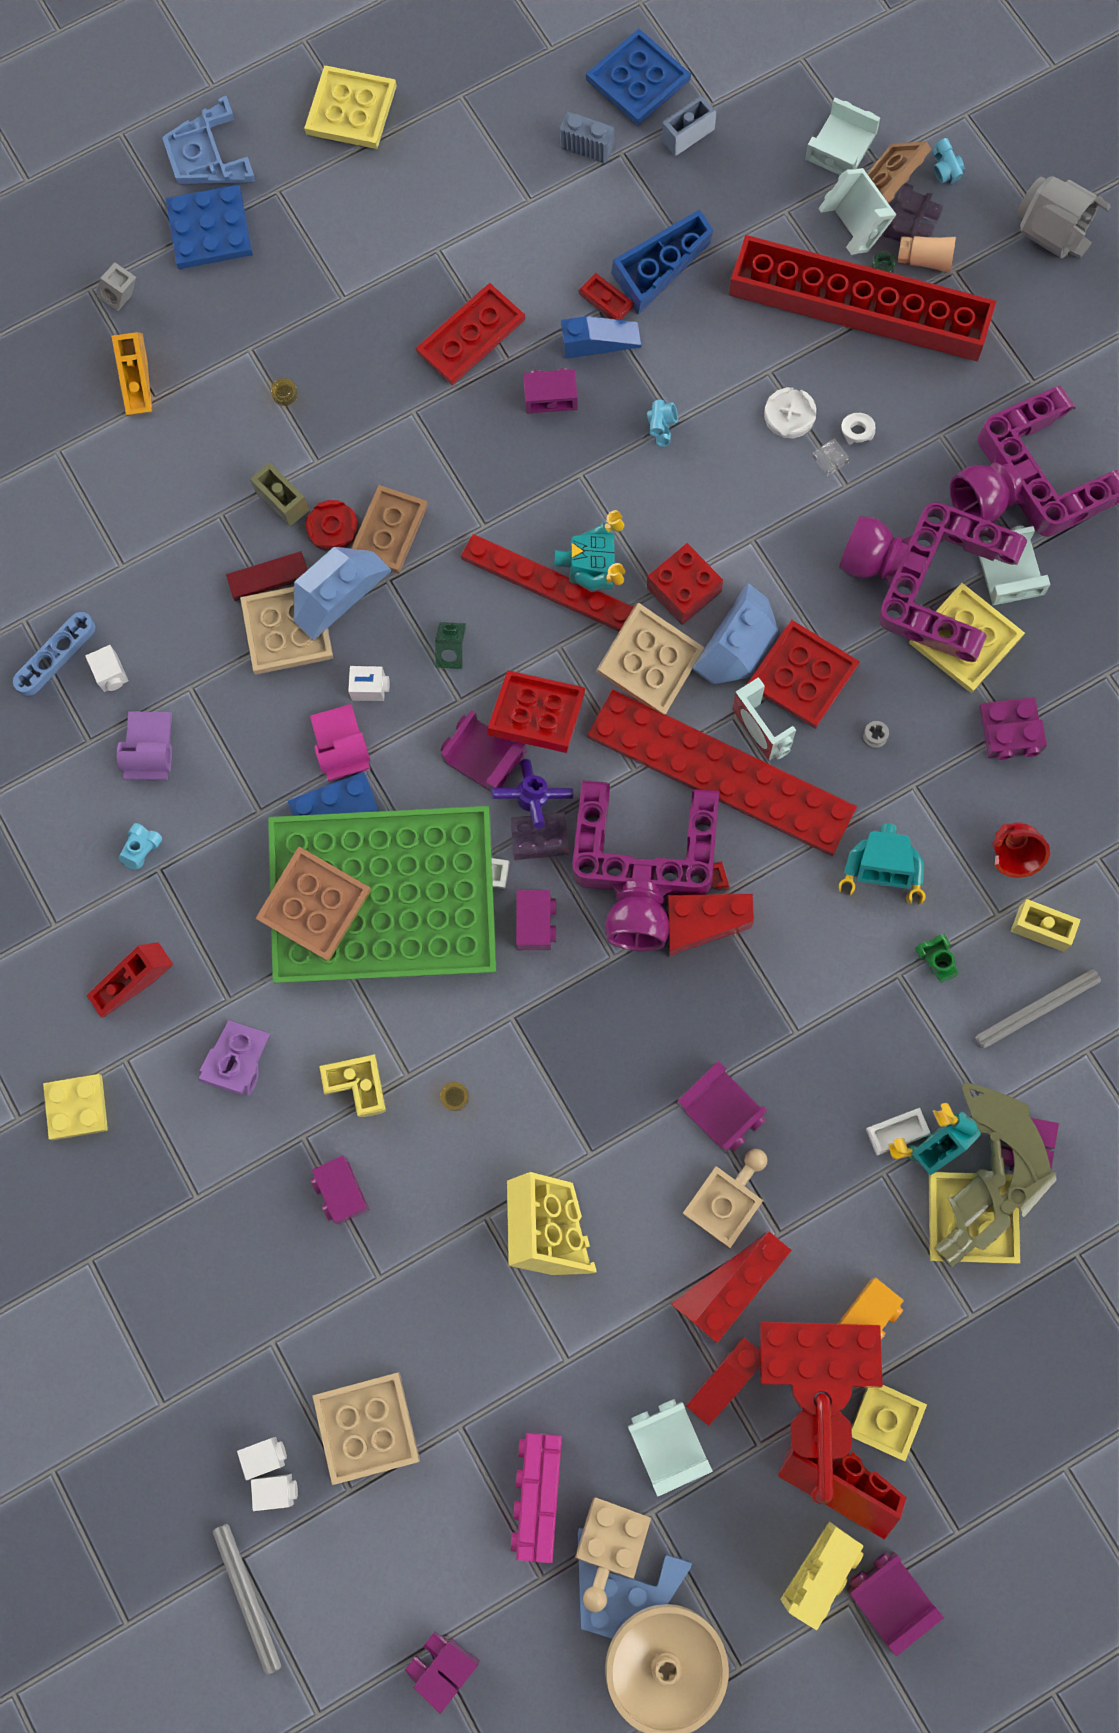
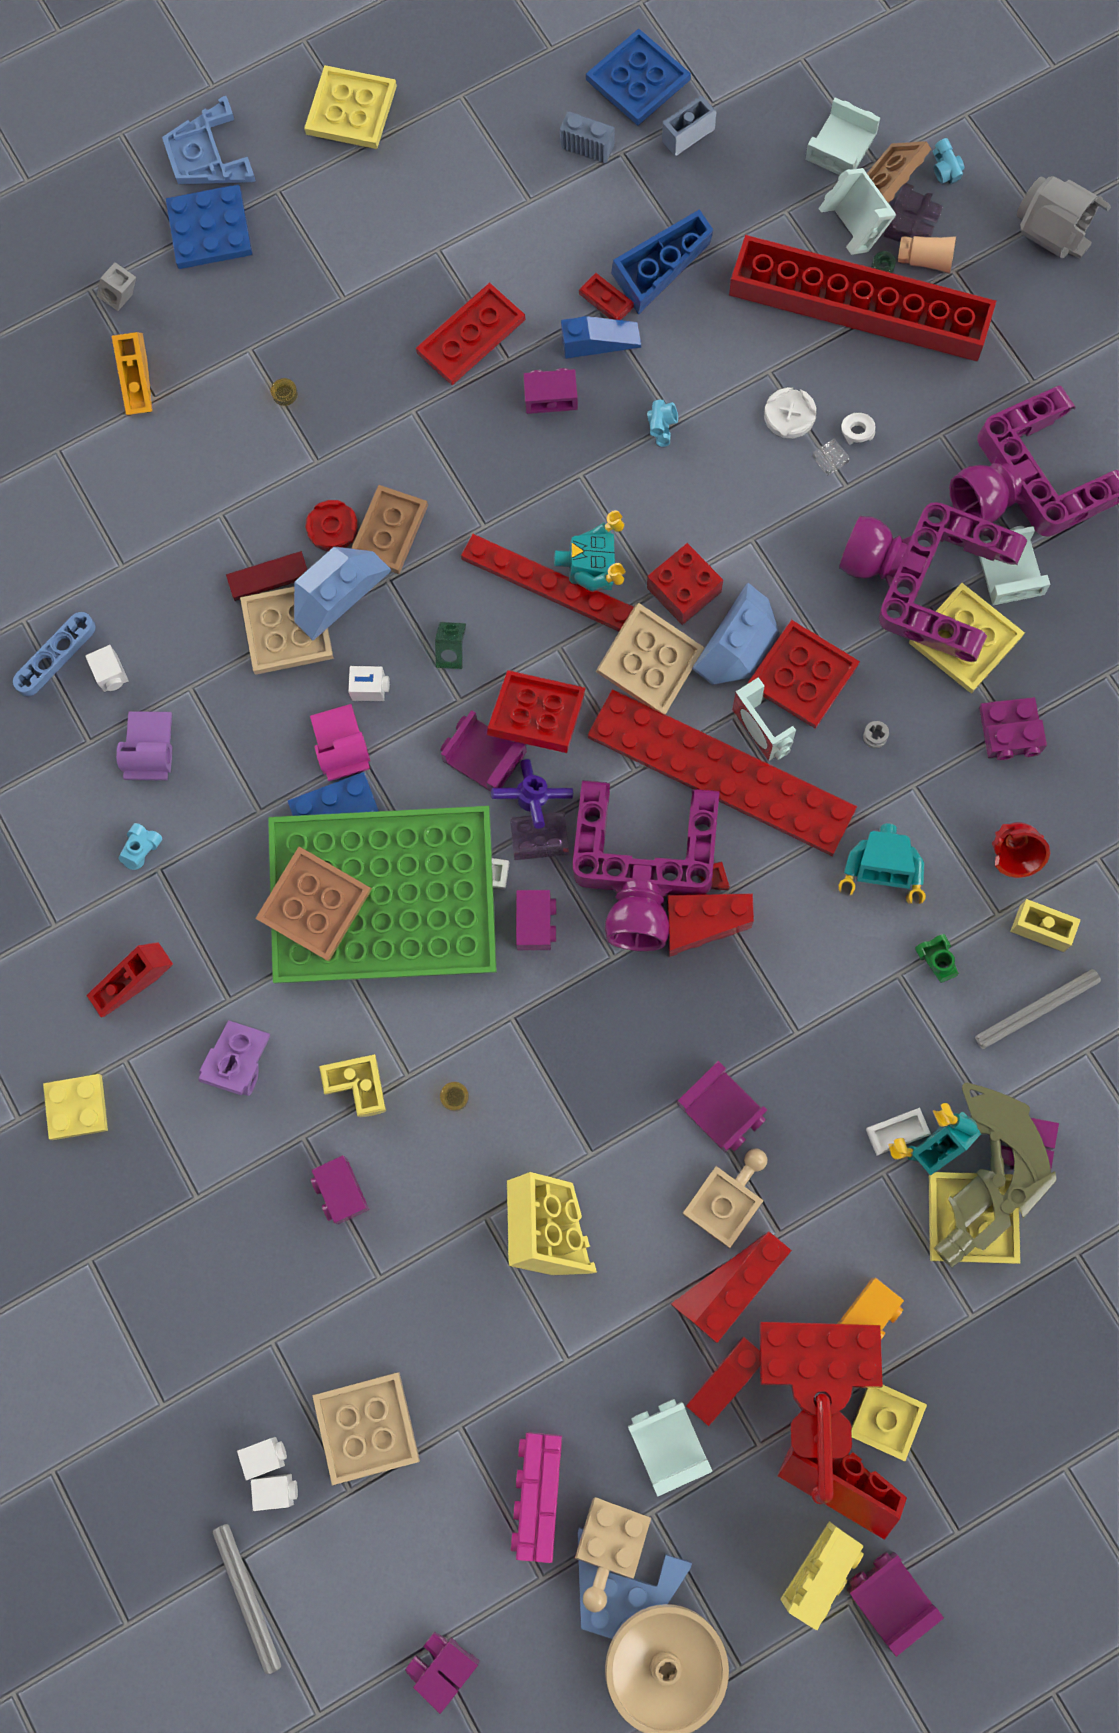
olive brick [250,462,309,527] -> none

